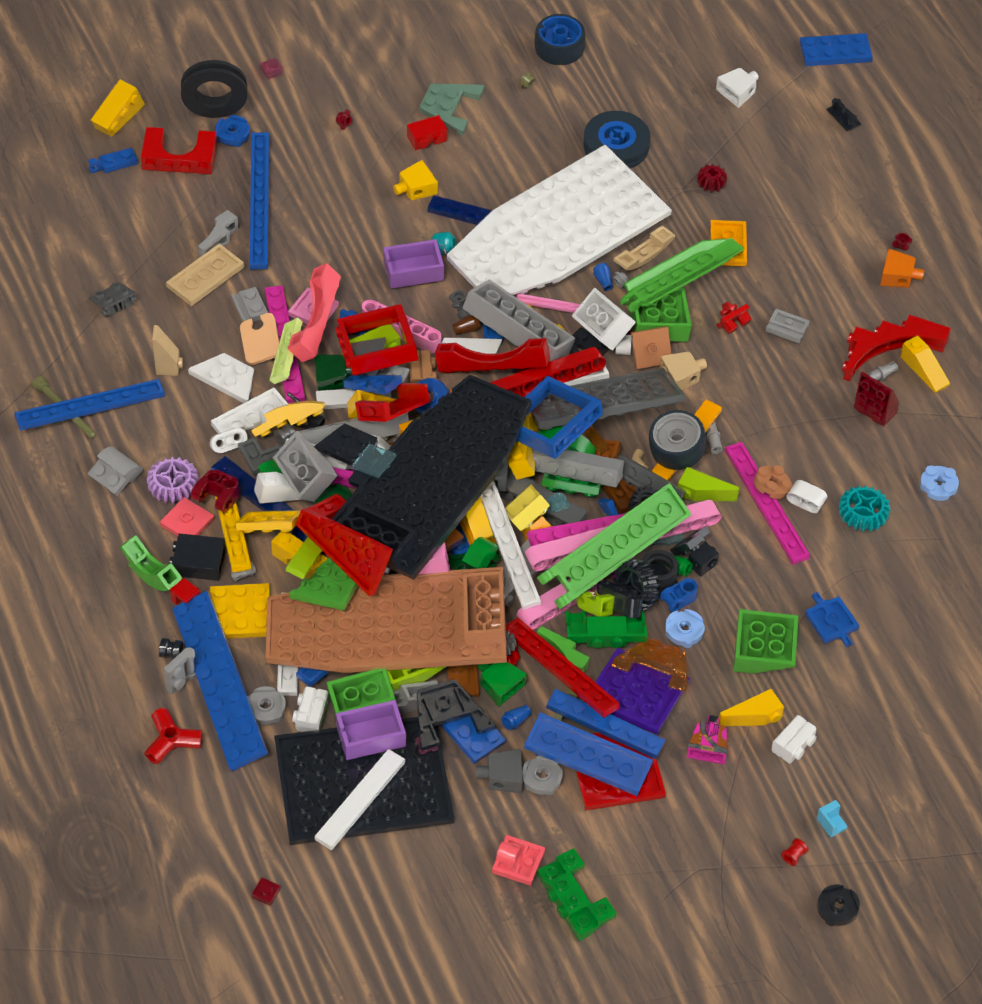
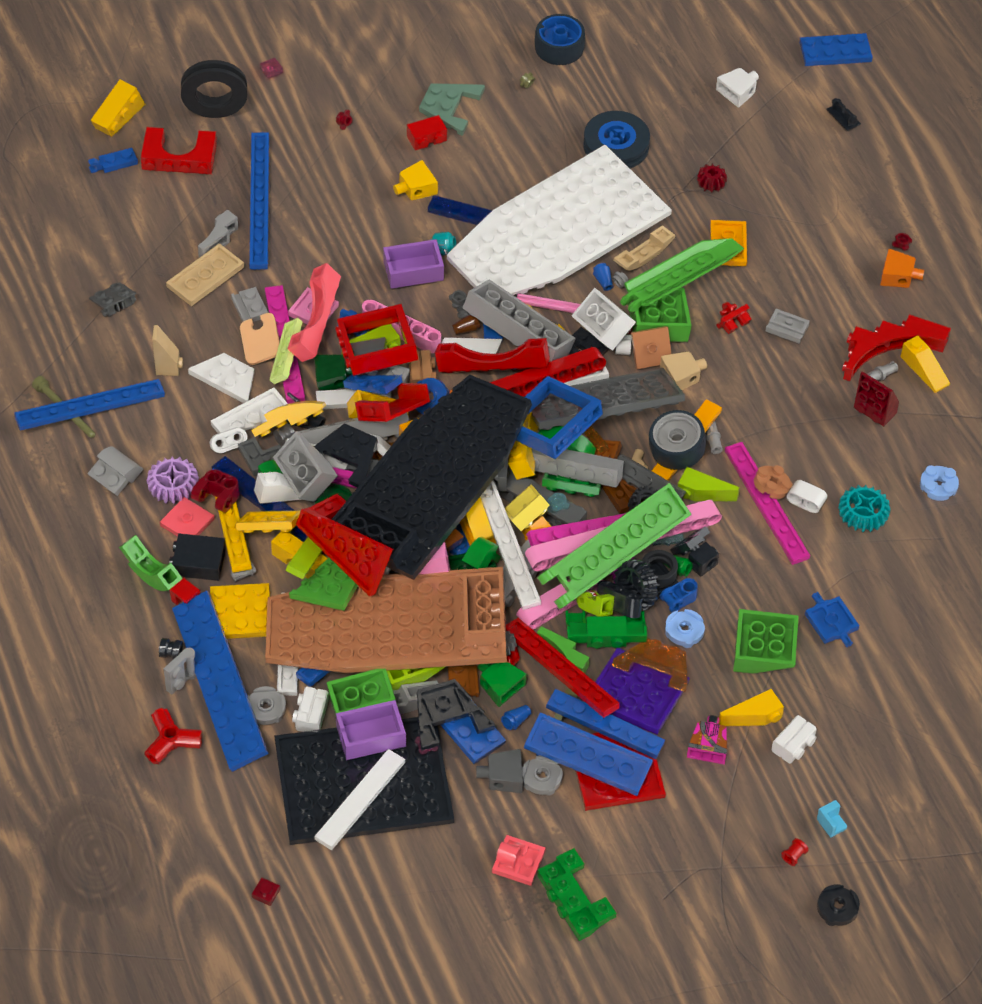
blue plate [215,115,250,147] -> none
clear light blue piece [352,444,397,478] -> none
blue tile [598,498,619,516] -> none

